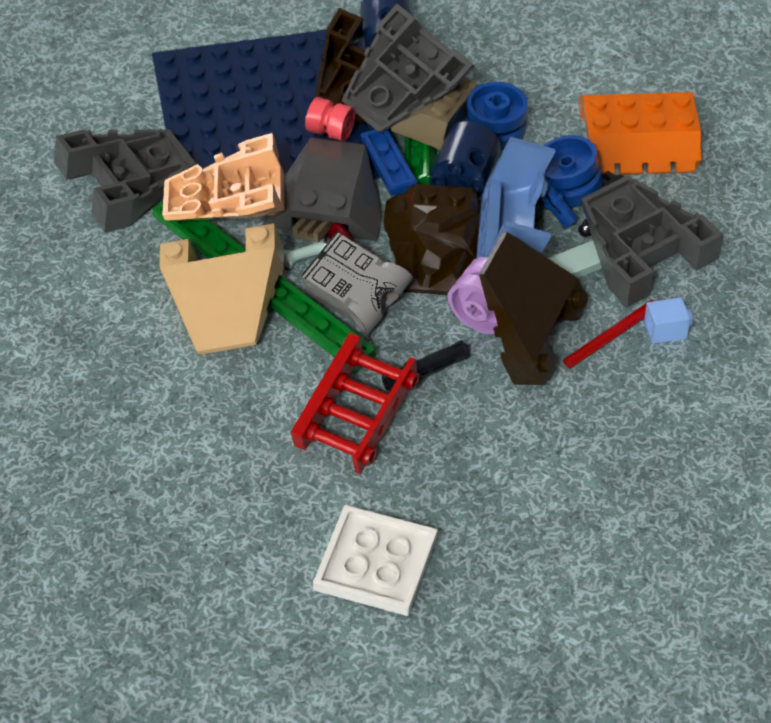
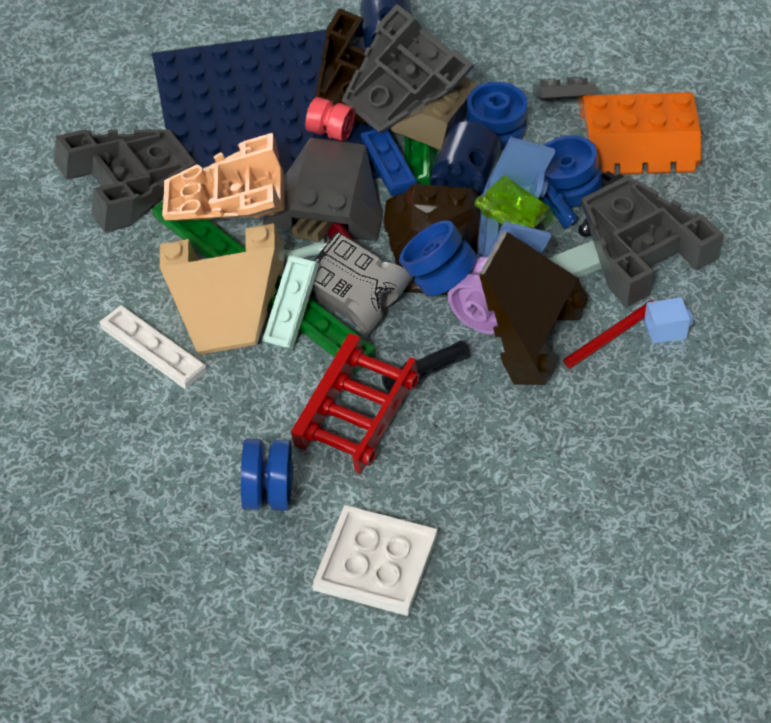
none -> white tile [99,305,207,389]
none -> blue wheel [241,438,294,511]
none -> light aqua tile [262,255,319,350]
none -> blue wheel [399,221,477,296]
none -> clear neon green plate [474,175,550,228]
none -> dark grey plate [533,76,596,98]

